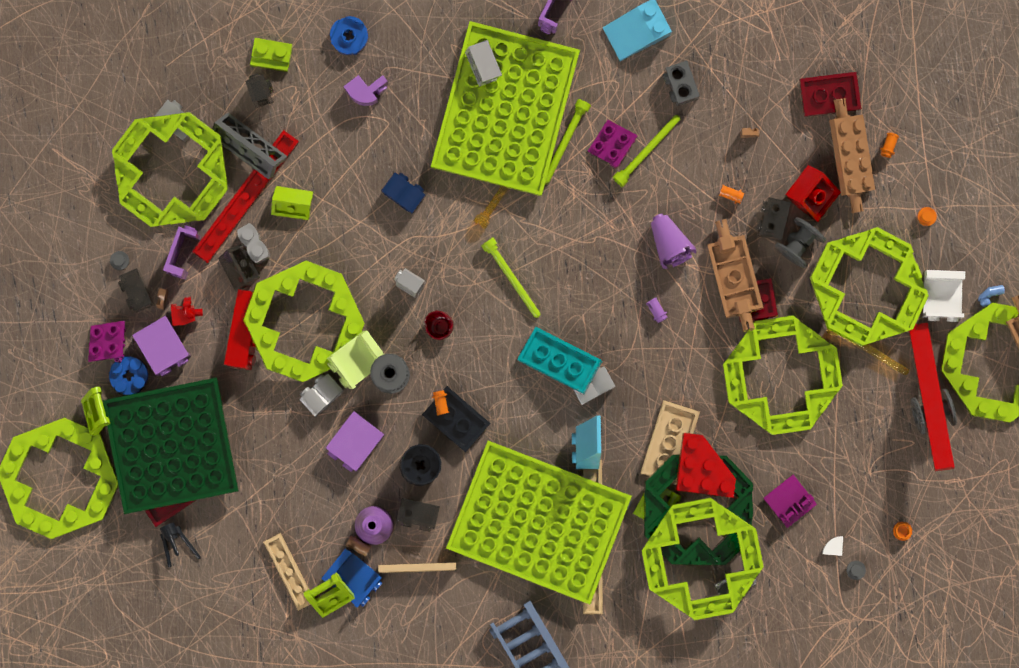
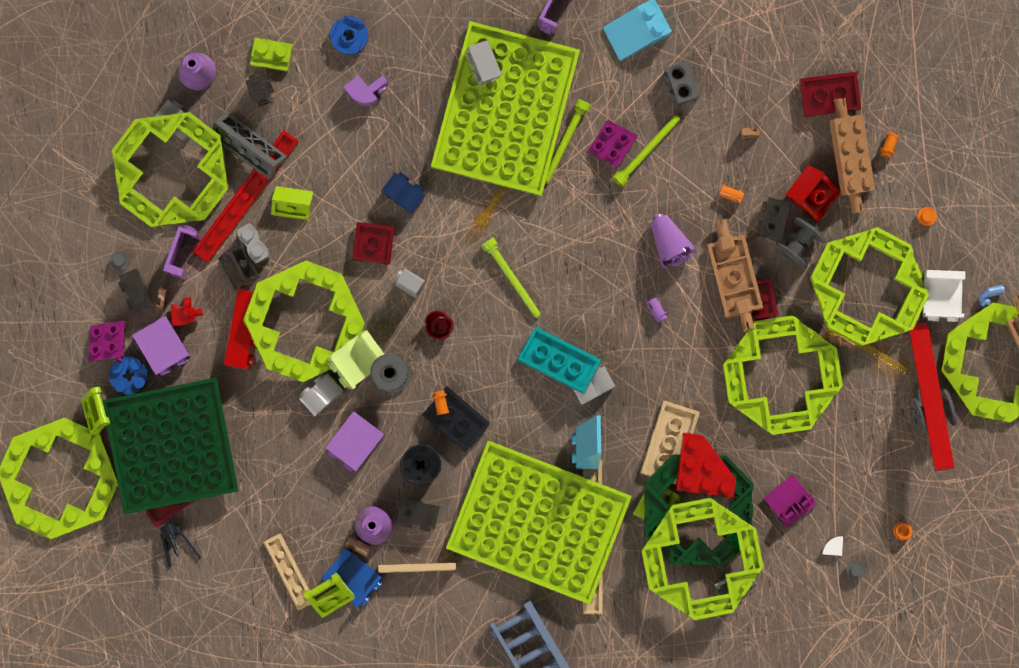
none -> medium lavender cone [178,53,216,91]
none -> dark red plate [352,222,395,265]

